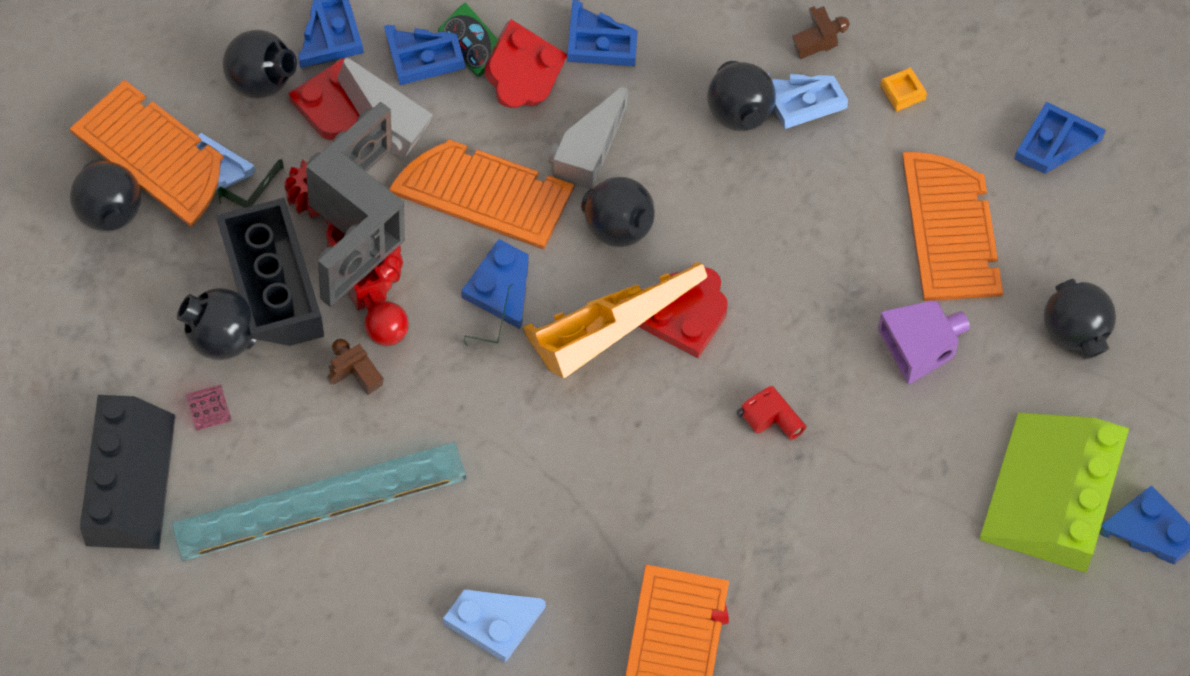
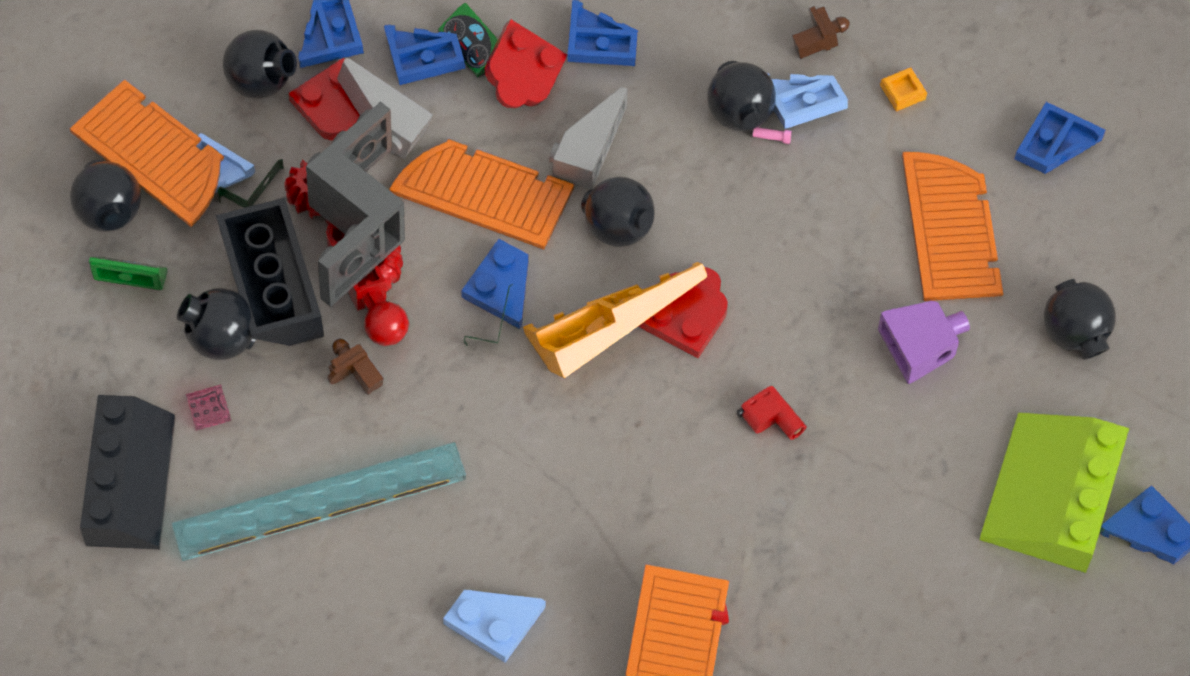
none -> green slope [89,257,168,290]
none -> bright pink piece [753,127,792,144]

